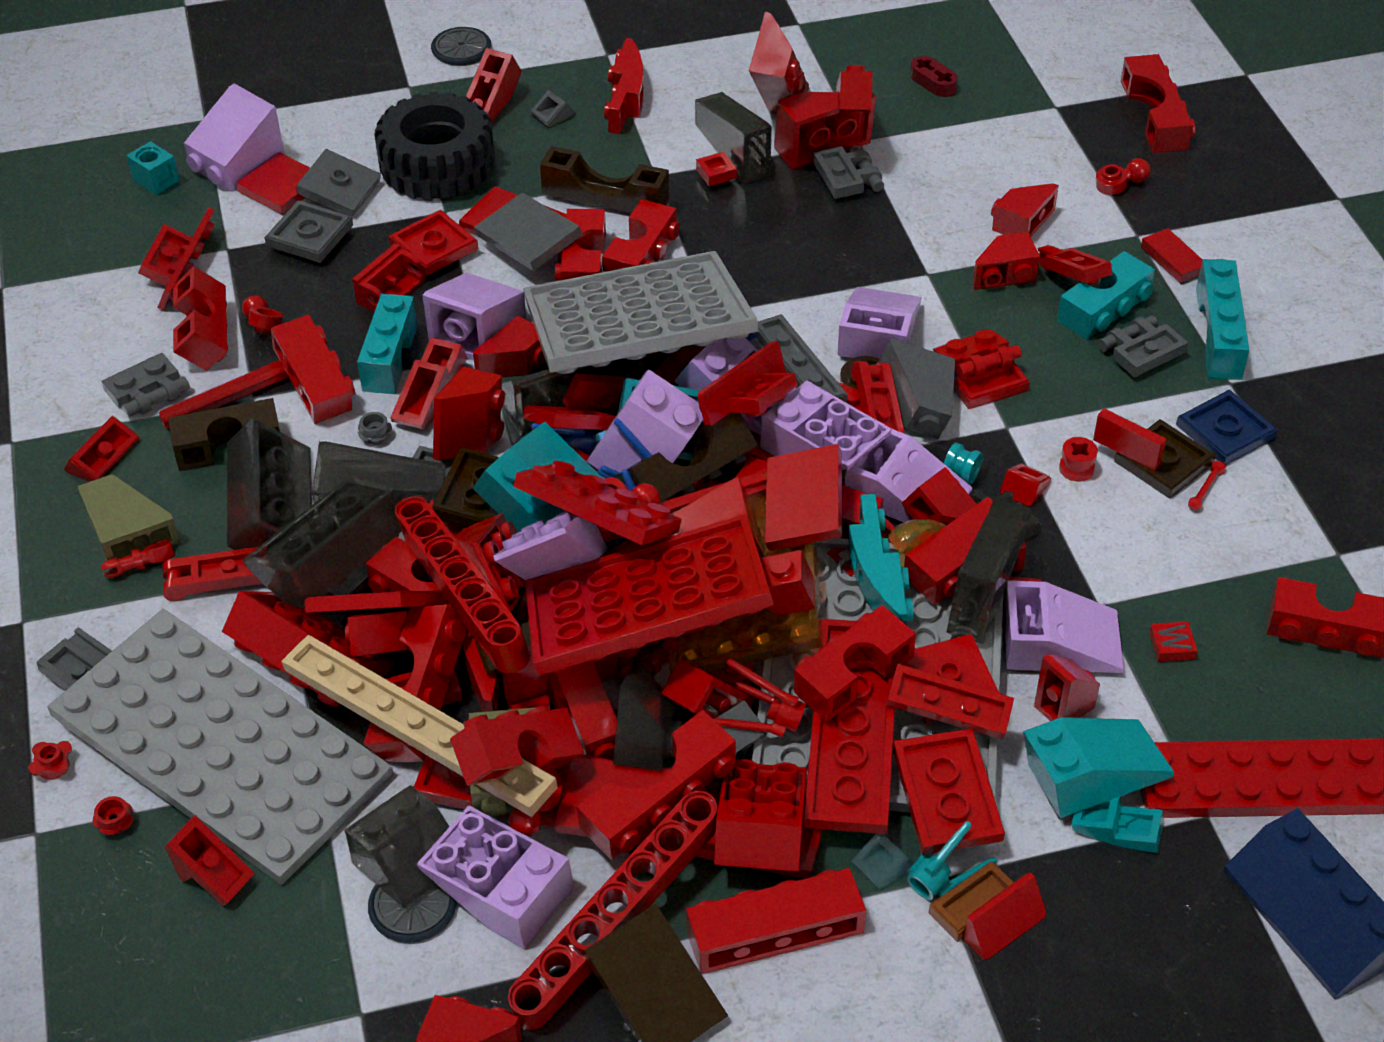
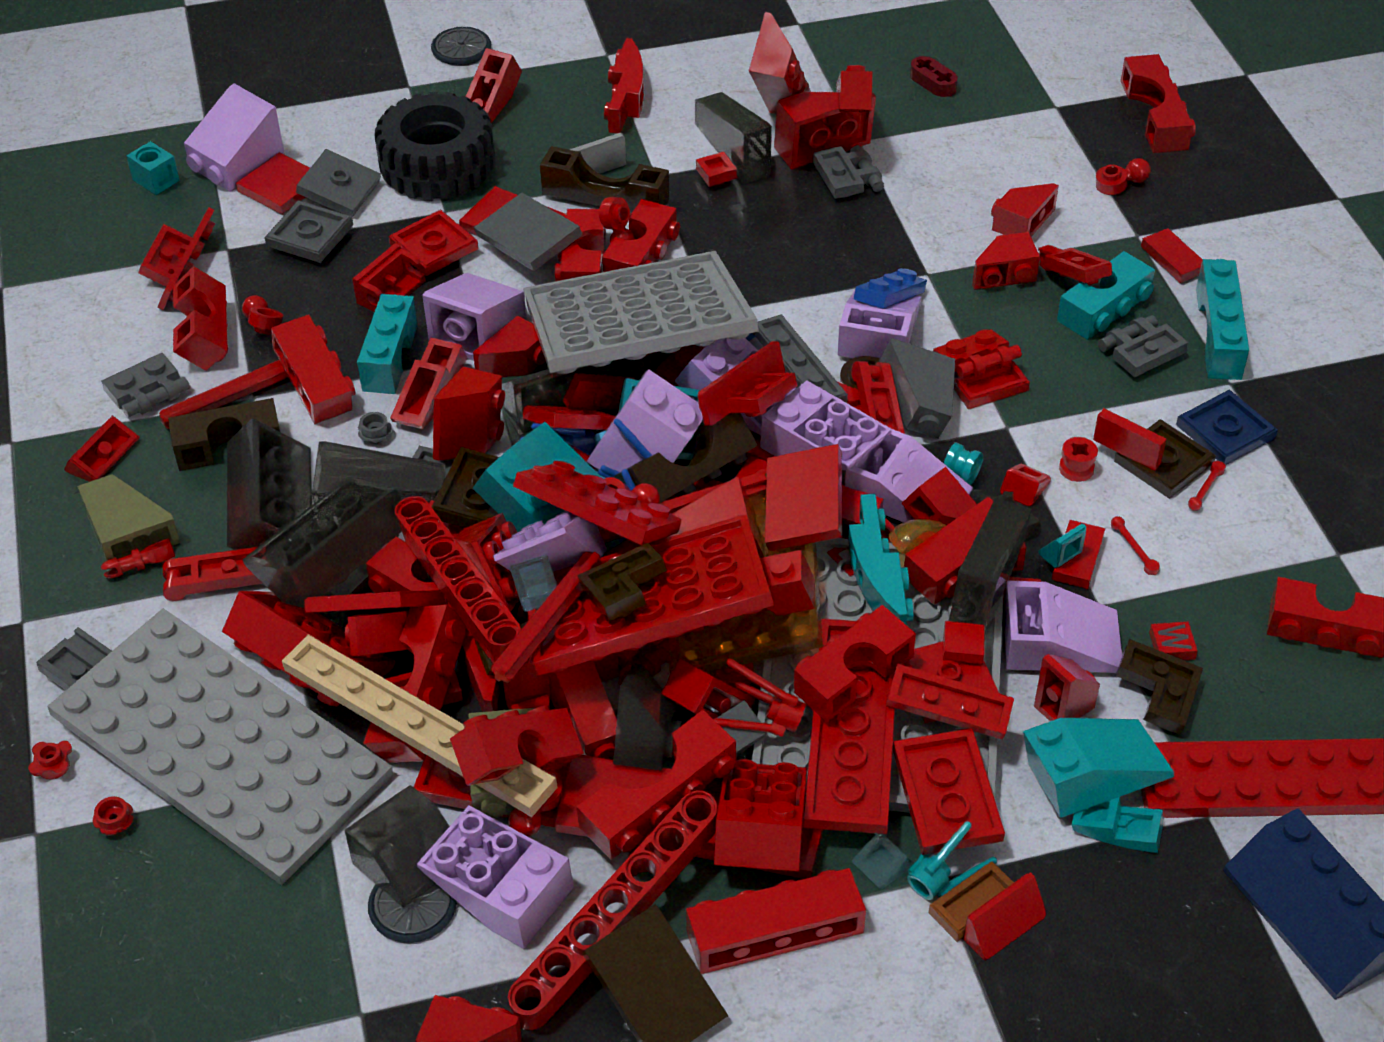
red slope [164,815,255,906] -> none
dark grey slope [530,90,575,128] -> none
none -> red axle [491,552,603,683]
none -> clear light blue slope [510,554,558,612]
none -> light grey panel [570,133,626,174]
none -> dark brown plate [577,543,667,621]
none -> red plate [599,197,635,244]
none -> blue plate [854,268,927,309]
none -> red tile [943,621,985,664]
none -> teal slope [1038,523,1087,568]
none -> red tile [1052,520,1106,589]
none -> red hinge [1111,516,1160,575]
none -> dark brown plate [1115,639,1203,735]

